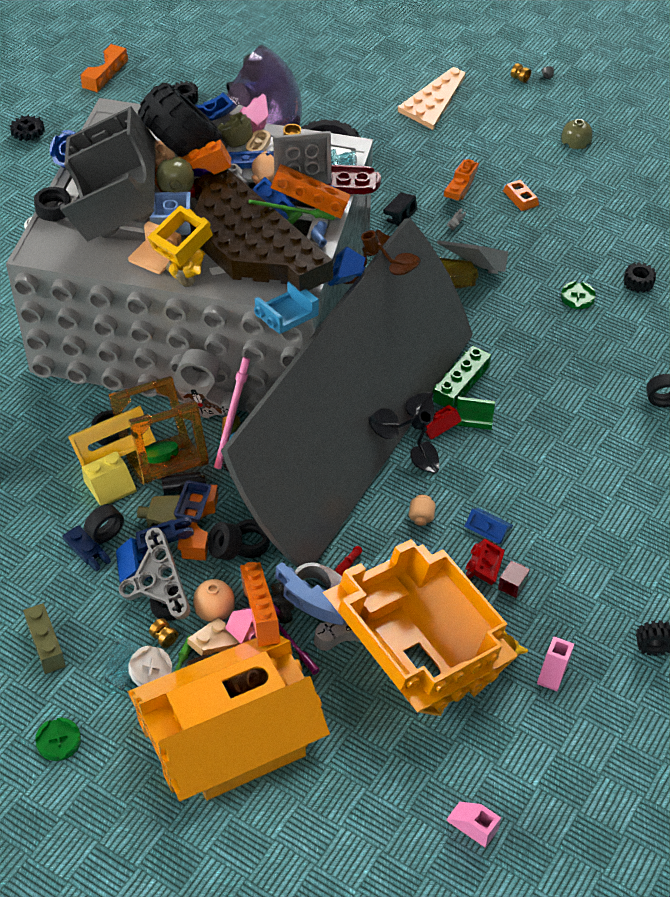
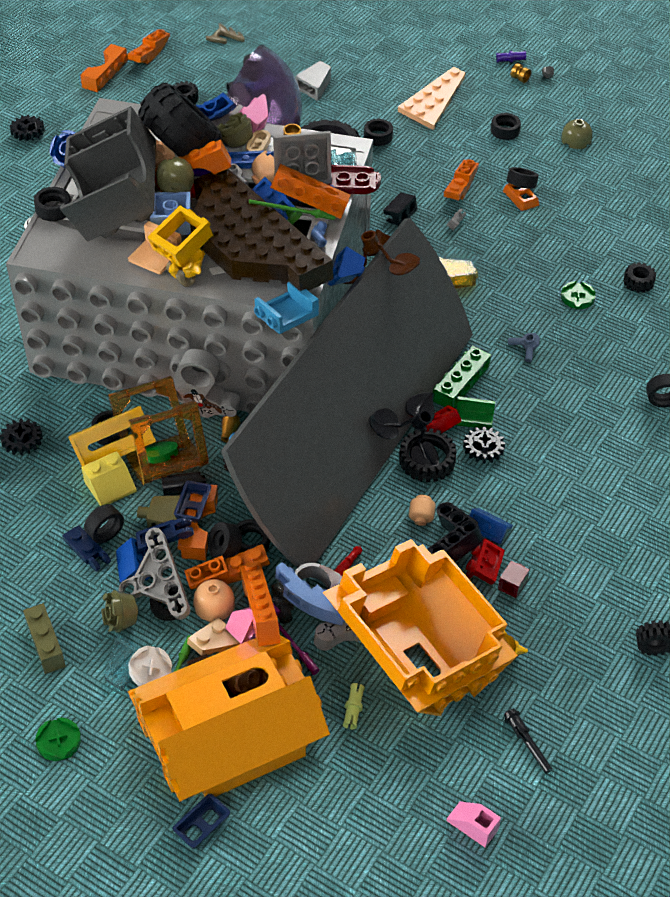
pearl gold wheel [149,618,179,648] -> none
bright pink bar [214,357,250,469] -> none
light grey slope [437,240,508,274] -> none
bright pink slope [537,637,574,692] -> none
none -> black gear [0,418,43,456]
none -> olive cone [101,590,138,633]
none -> orange slope [128,29,170,64]
none -> dark blue piece [172,794,230,849]
none -> orange slope [184,544,270,589]
none -> dark tan piece [206,23,245,44]
none -> slope [296,61,331,101]
none -> yellowish green pin [343,683,365,729]
none -> black tyre [364,119,393,146]
none -> black tyre [399,428,456,482]
none -> black beam [428,502,483,562]
none -> black gear [463,427,505,464]
none -> black tyre [491,113,521,140]
none -> dark purple pin [496,51,526,63]
none -> black pin [504,709,553,774]
none -> black tyre [506,167,539,189]
none -> sand blue piece [508,333,540,362]

